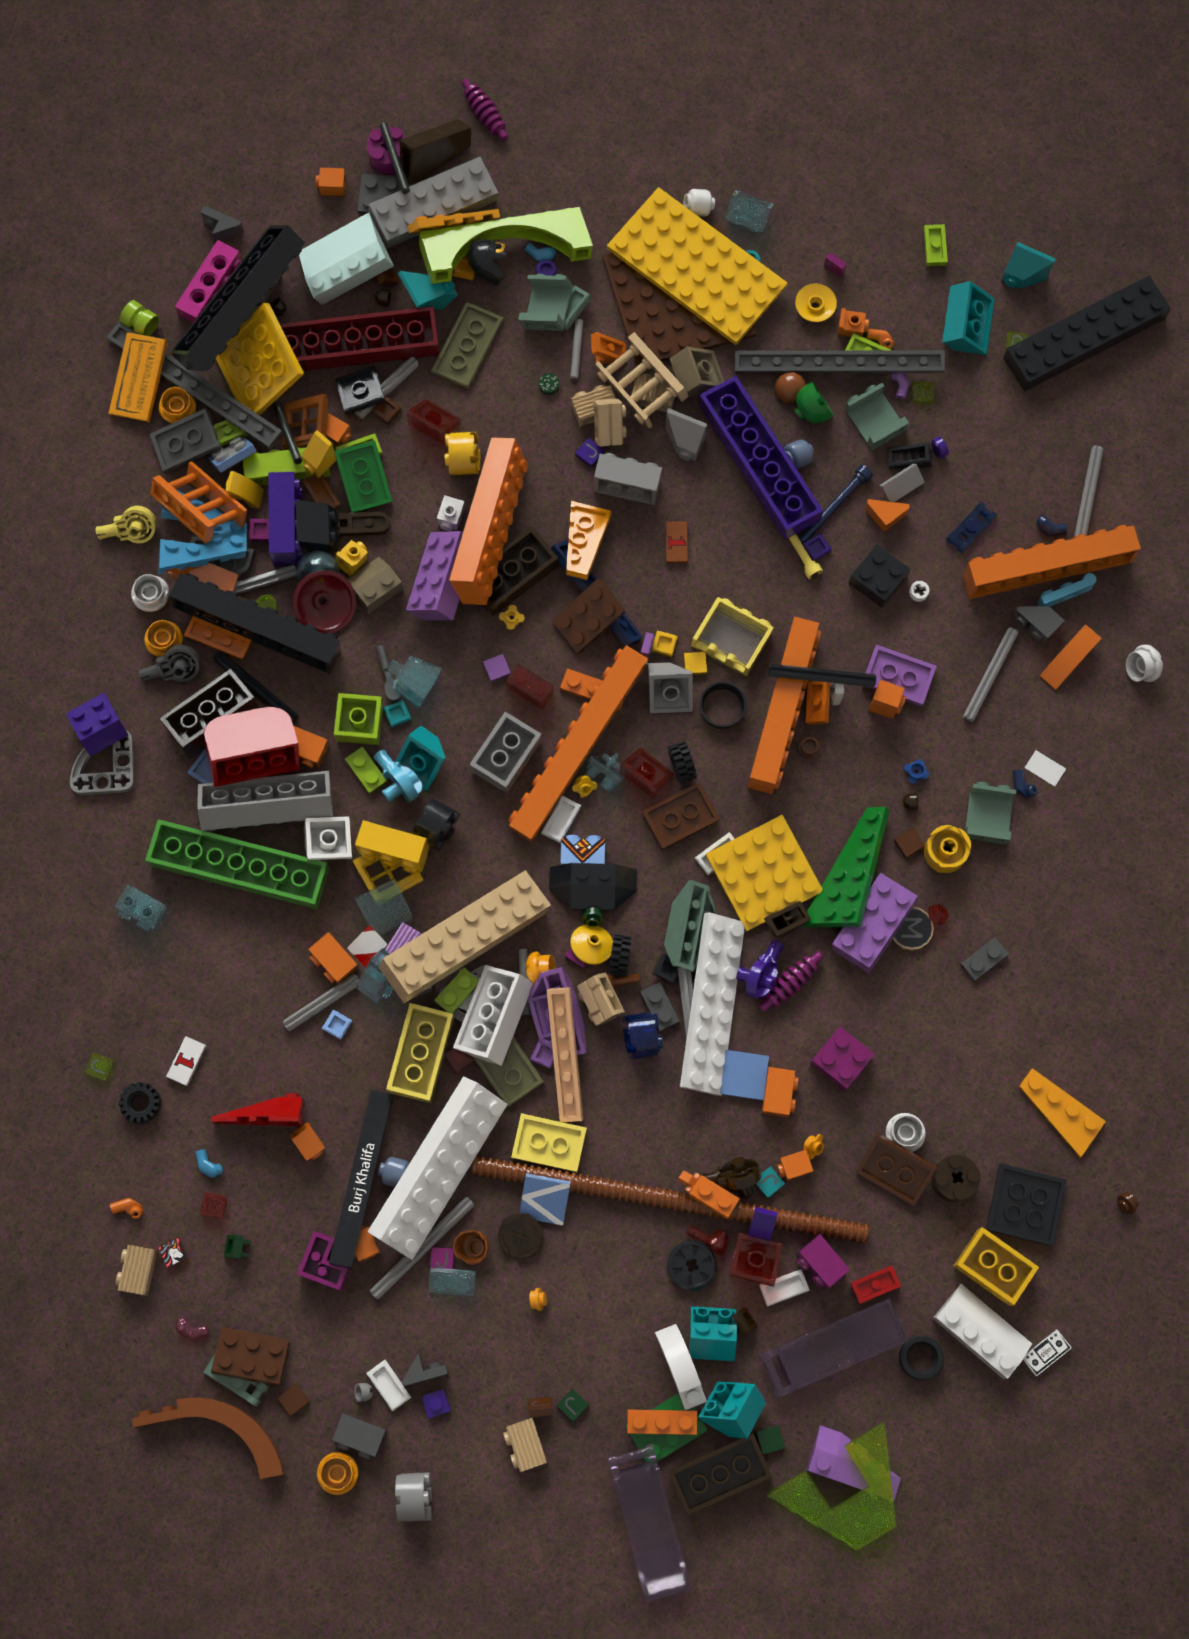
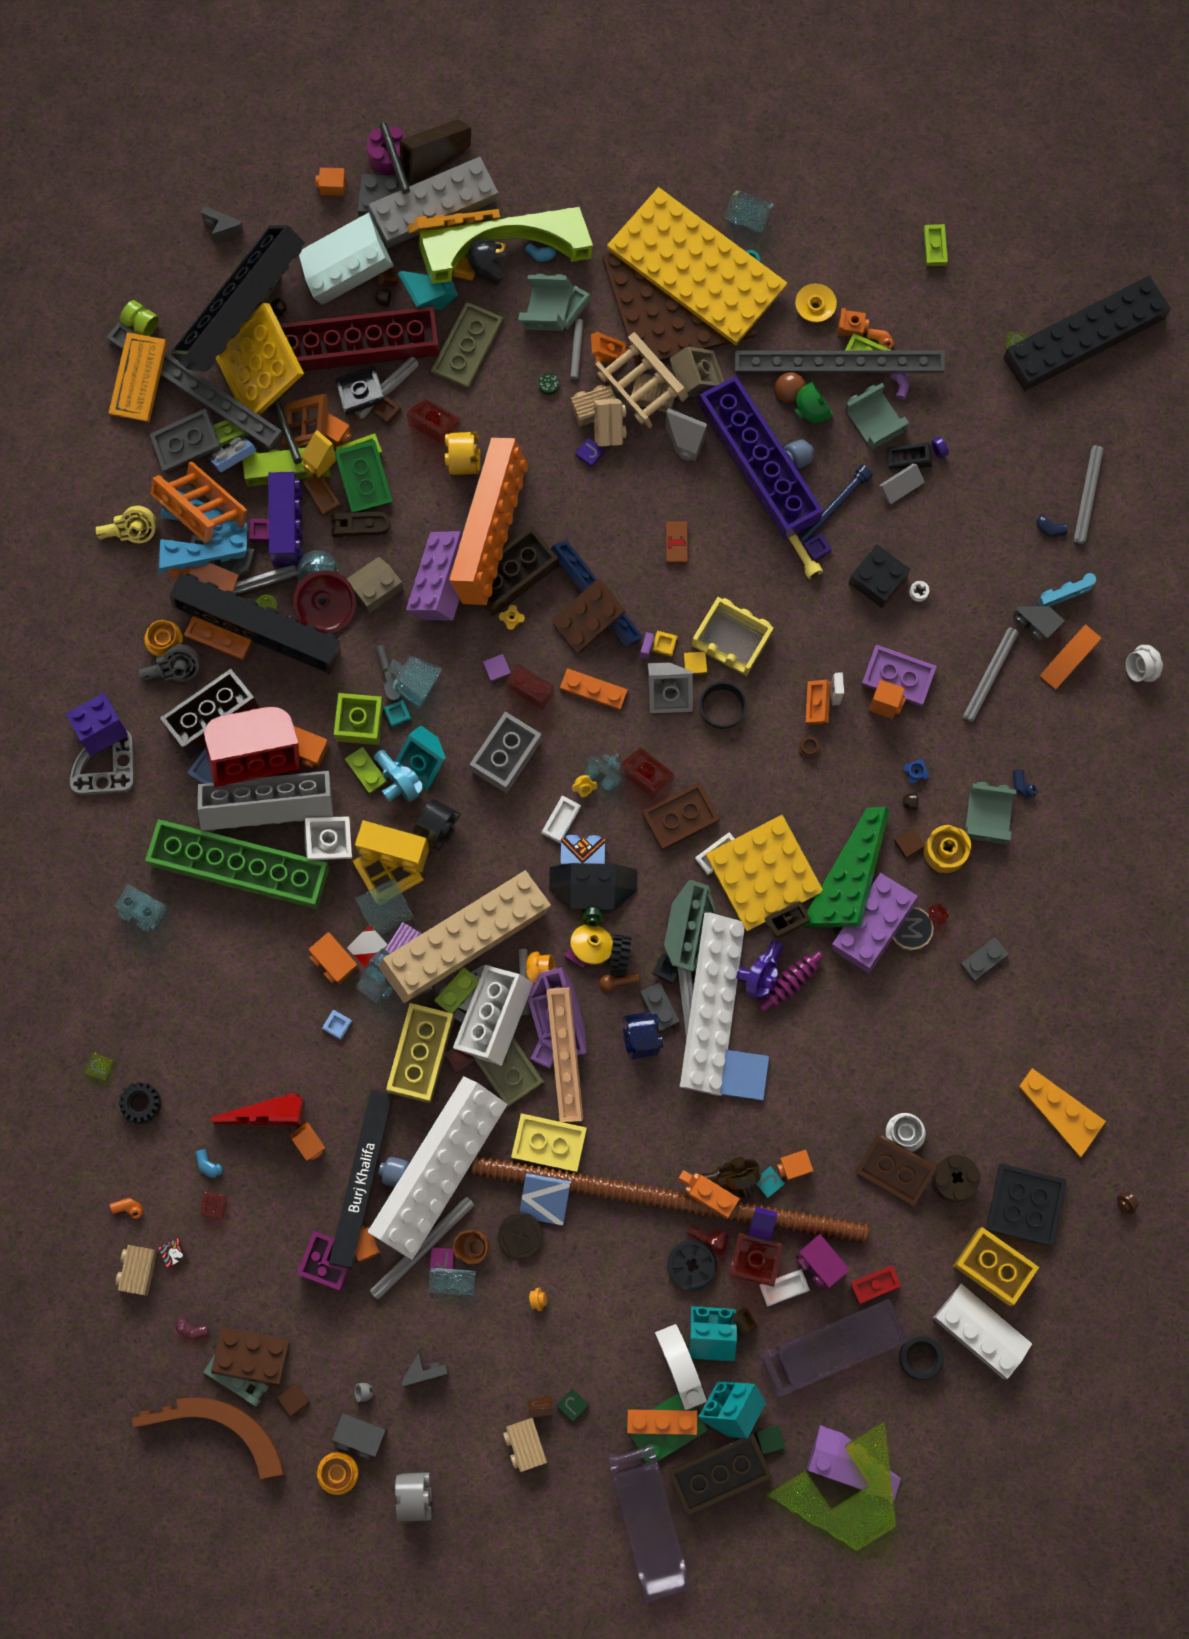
white piece [131,574,170,612] -> none
light orange piece [159,387,196,424] -> none
white tile [166,1036,206,1086] -> none
dark pink brick [175,240,242,323] -> none
black axle [213,651,299,724] -> none
dark green tile [223,1235,251,1259] -> none
yellow slope [225,471,264,509] -> none
light grey axle [283,974,361,1031] -> none
black slope [296,500,340,554] -> none
yellow brick [335,540,368,577] -> none
white tile [366,1360,412,1411] -> none
dark purple plate [422,1389,451,1419] -> none
white brick [437,495,465,532] -> none
magenta piece [461,78,509,141] -> none
orange brick [508,645,648,842] -> none
dark purple tile [536,260,557,276] -> none
light orange wing [566,501,612,580] -> none
tan brick [577,973,625,1026] -> none
light grey brick [594,453,662,505] -> none
black tyre [668,741,697,784] -> none
white head [683,189,715,217] -> none
orange brick [747,616,821,794] -> none
orange brick [761,1067,798,1117] -> none
black axle [768,664,876,687] -> none
light orange plate [804,1134,824,1160] -> none
magenta brick [810,1026,875,1092] -> none
magenta tile [824,253,846,278] -> none
orange slope [865,499,910,532] -> none
clear neon green tile [912,382,934,404] -> none
teal slope [942,281,995,355] -> none
clear blue plate [946,501,997,554] -> none
orange brick [963,525,1141,599] -> none
teal slope [1001,242,1056,289] -> none
tile [1023,1330,1071,1376] -> none
white sticker [1025,750,1066,786] -> none

